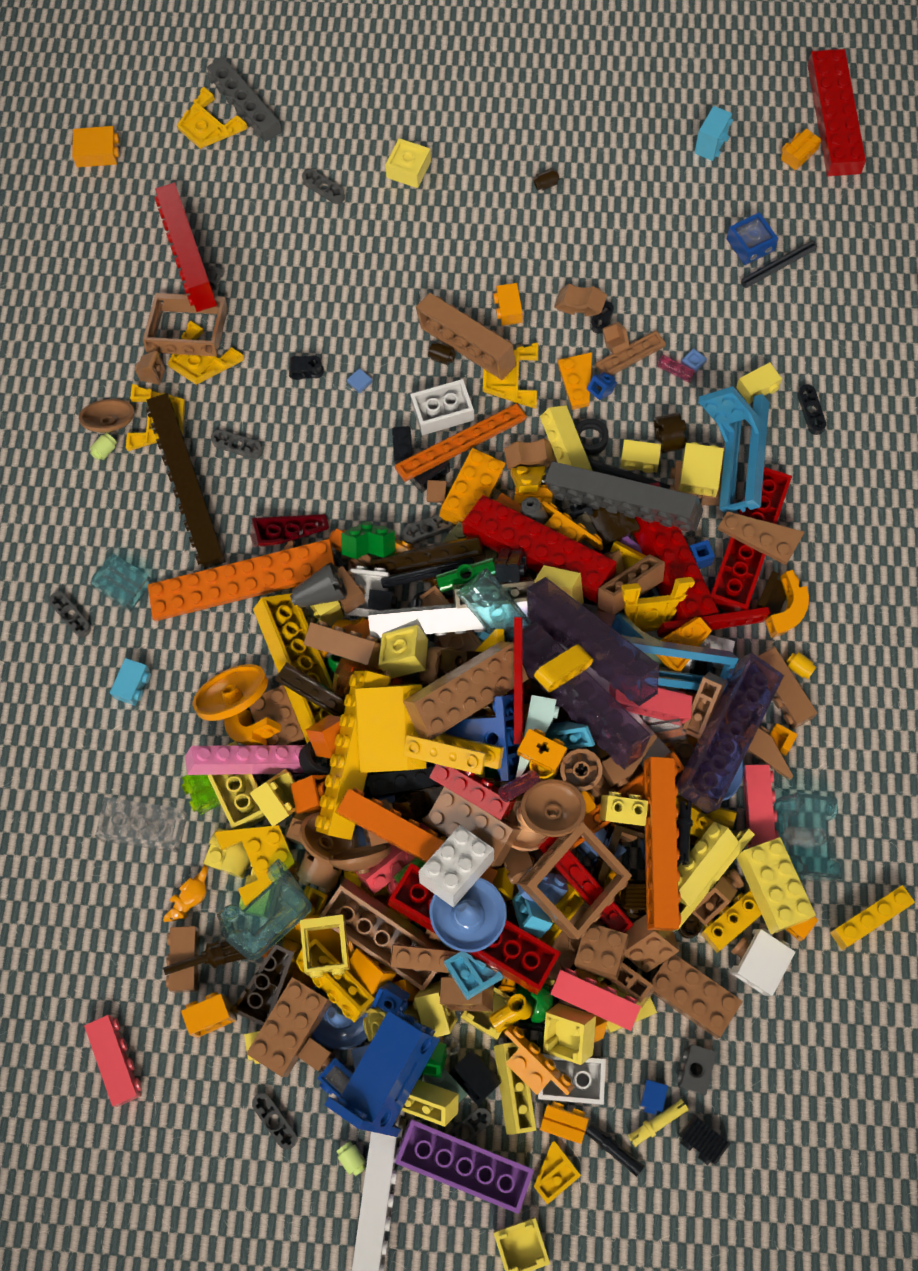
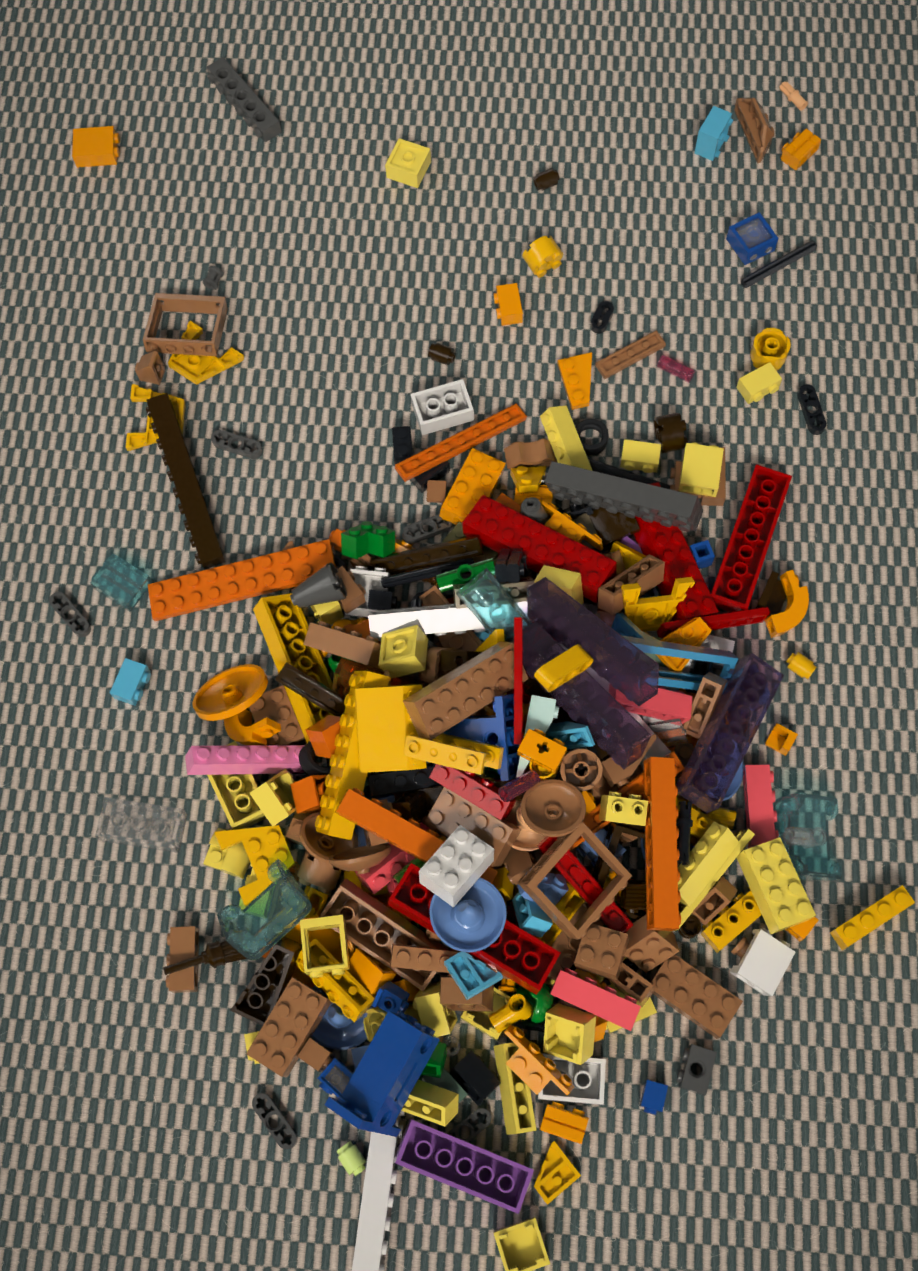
medium nougat dish [79,399,135,433] -> none
coral brick [84,1015,142,1107] -> none
yellowish green brick [90,433,117,460] -> none
red brick [154,182,217,312] -> none
light orange animal [163,865,208,922] -> none
yellow wing [177,87,248,149] -> none
clear neon green brick [181,775,221,815] -> none
light orange brick [181,992,237,1038] -> none
dark red wedge [250,514,329,547] -> none
black piece [289,355,324,380] -> none
dark grey beam [302,169,345,204] -> none
medium blue tile [347,368,373,394] -> none
medium nougat brick [416,293,516,380] -> none
yellow wing [483,343,538,409] -> none
medium nougat brick [554,284,607,316] -> none
black pin [585,1122,645,1177] -> none
blue brick [587,372,617,400] -> none
medium nougat panel [603,322,630,354] -> none
light yellow pin [627,1099,689,1147] -> none
black brick [678,1115,730,1166] -> none
medium blue tile [681,348,707,374] -> none
dark azure piece [698,386,769,514] -> none
medium nougat wing [717,511,805,565] -> none
medium nougat wheel [722,869,744,889] -> none
medium nougat slope [740,725,793,781] -> none
medium nougat brick [752,647,817,729] -> none
red brick [807,49,866,177] -> none
none -> yellow brick [522,236,563,278]
none -> medium nougat wedge [734,98,775,164]
none -> yellow brick [750,328,791,370]
none -> light nougat axle [779,82,808,111]

